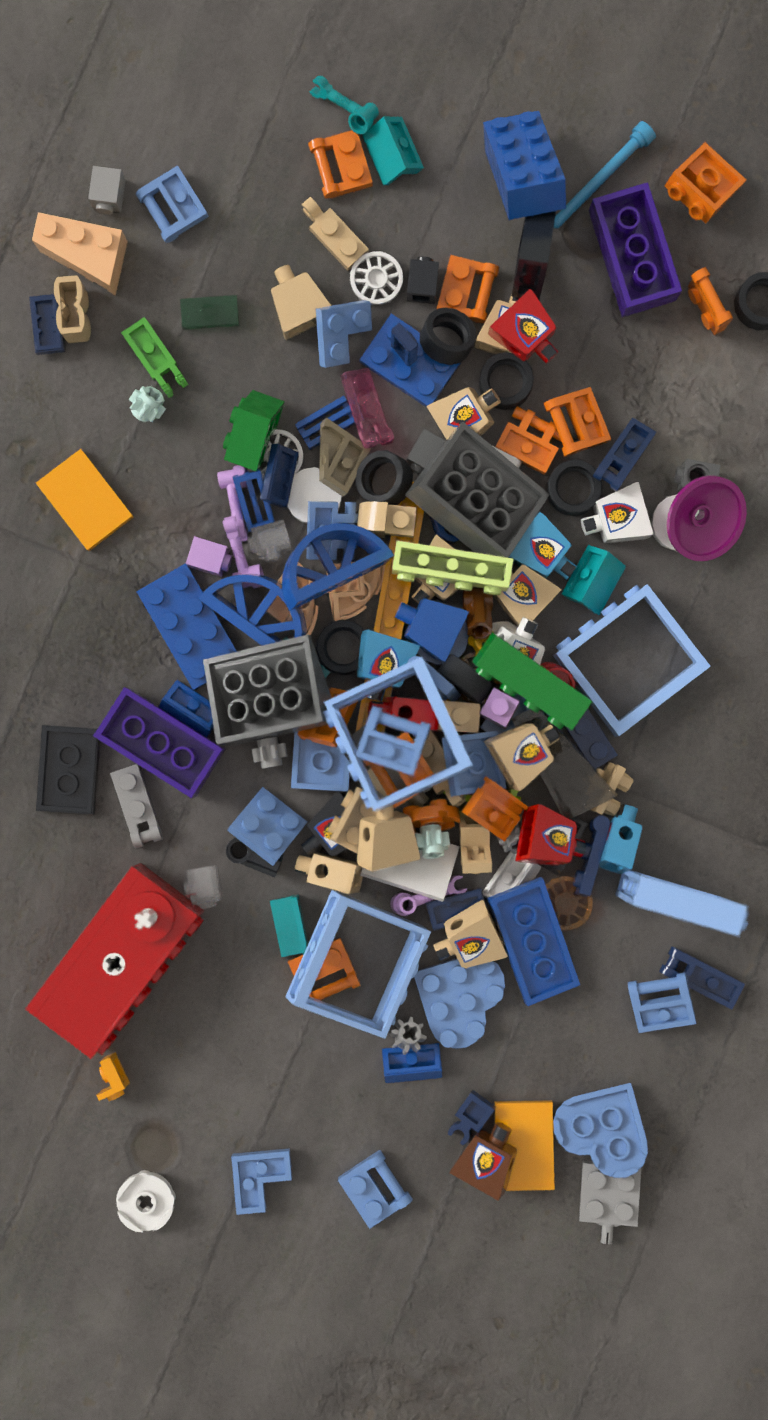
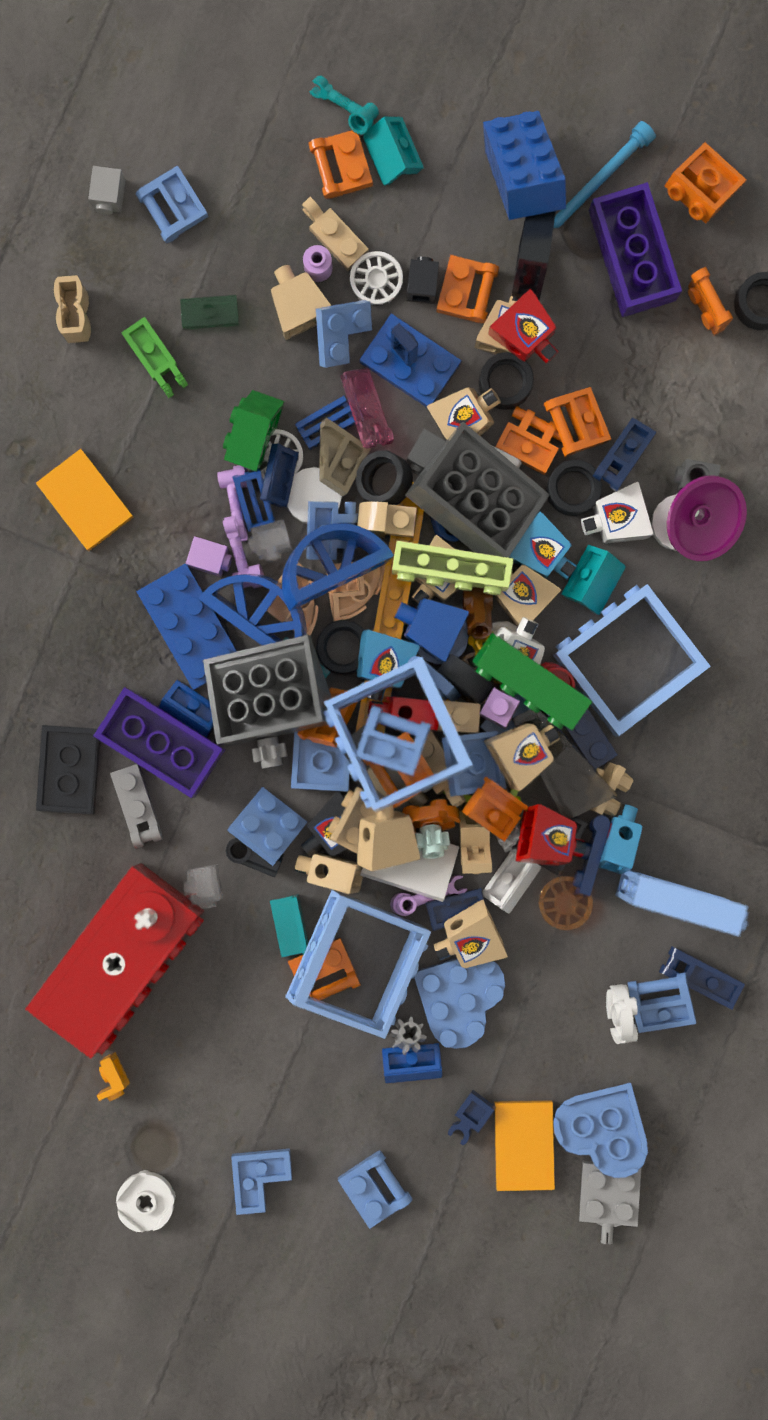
dark blue plate [29,294,65,355] -> none
light nougat wedge [32,212,128,296] -> none
light aqua gear [129,386,166,422] -> none
black tyre [420,307,477,365] -> none
reddish brown torso [450,1122,517,1201] -> none
blue plate [487,877,580,1006] -> none
none -> lavender brick [303,245,333,282]
none -> white plate [606,984,638,1044]

